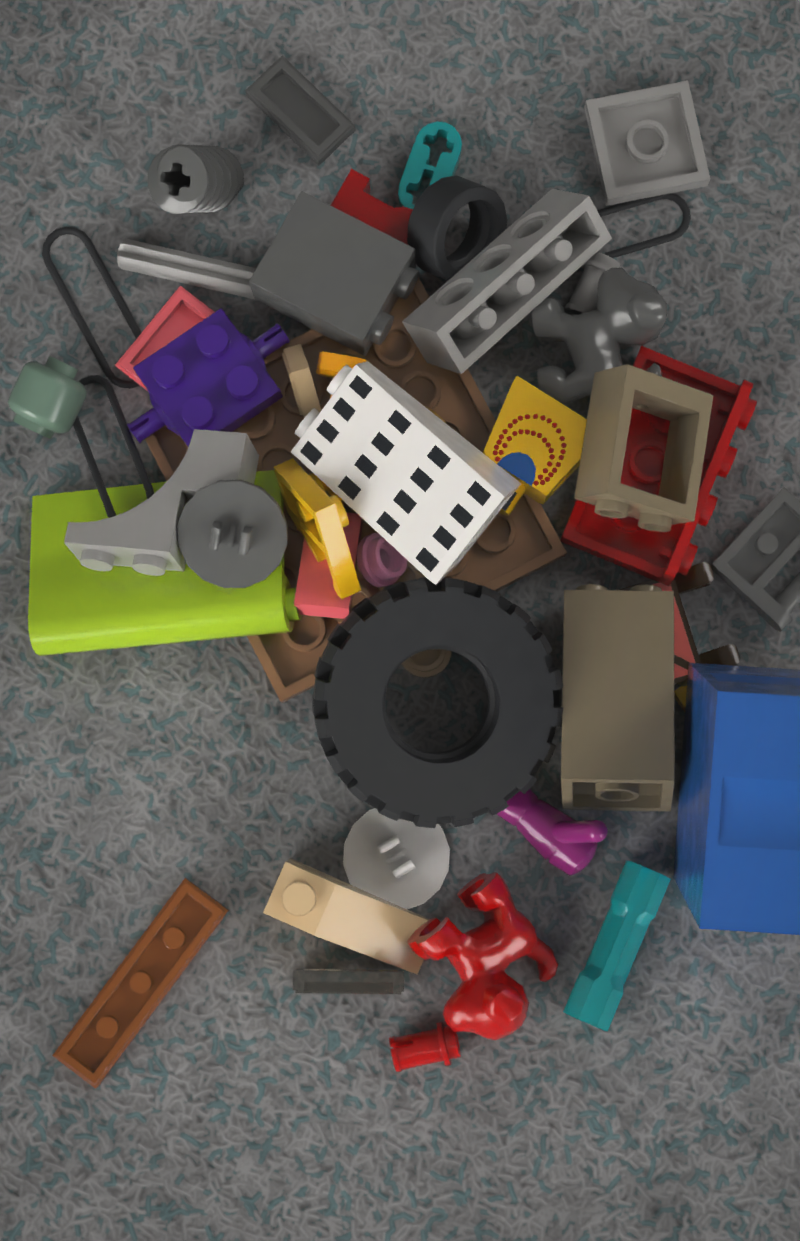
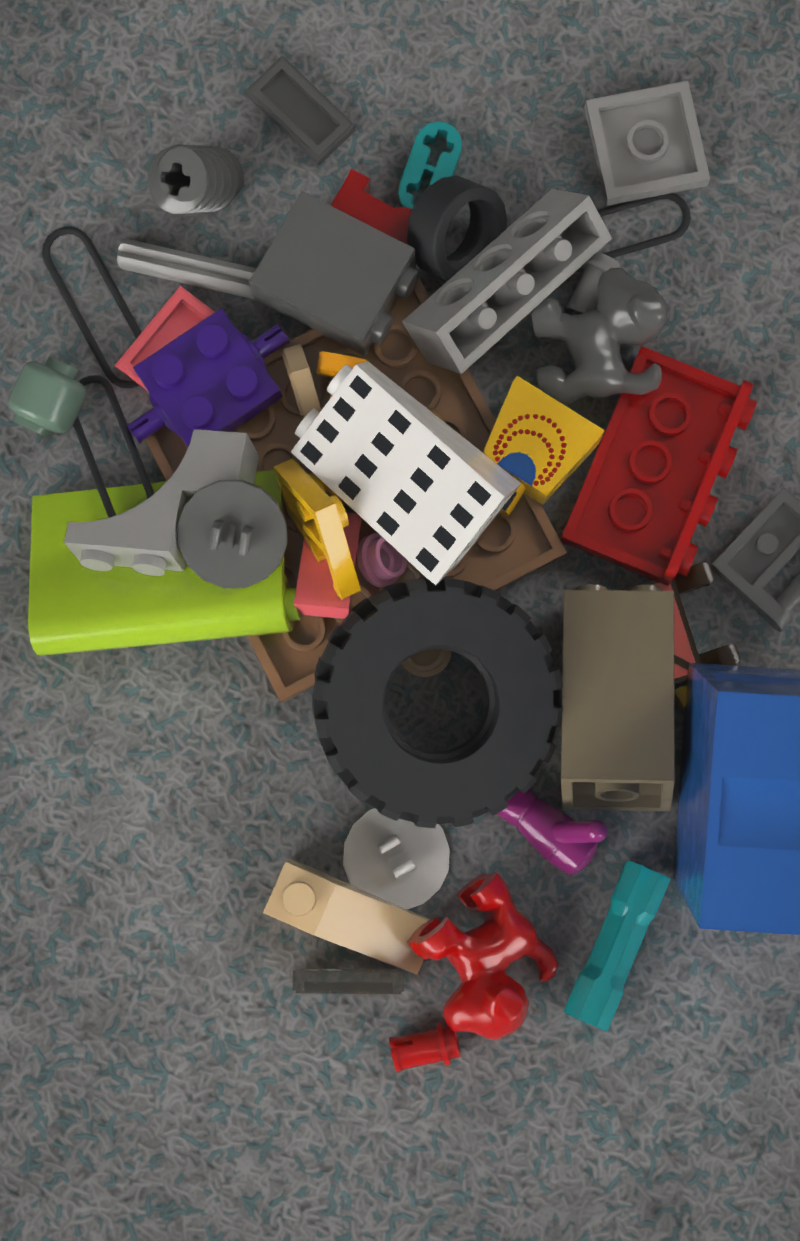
dark orange tile [52,878,230,1089] -> none
dark tan window [574,364,713,532] -> none

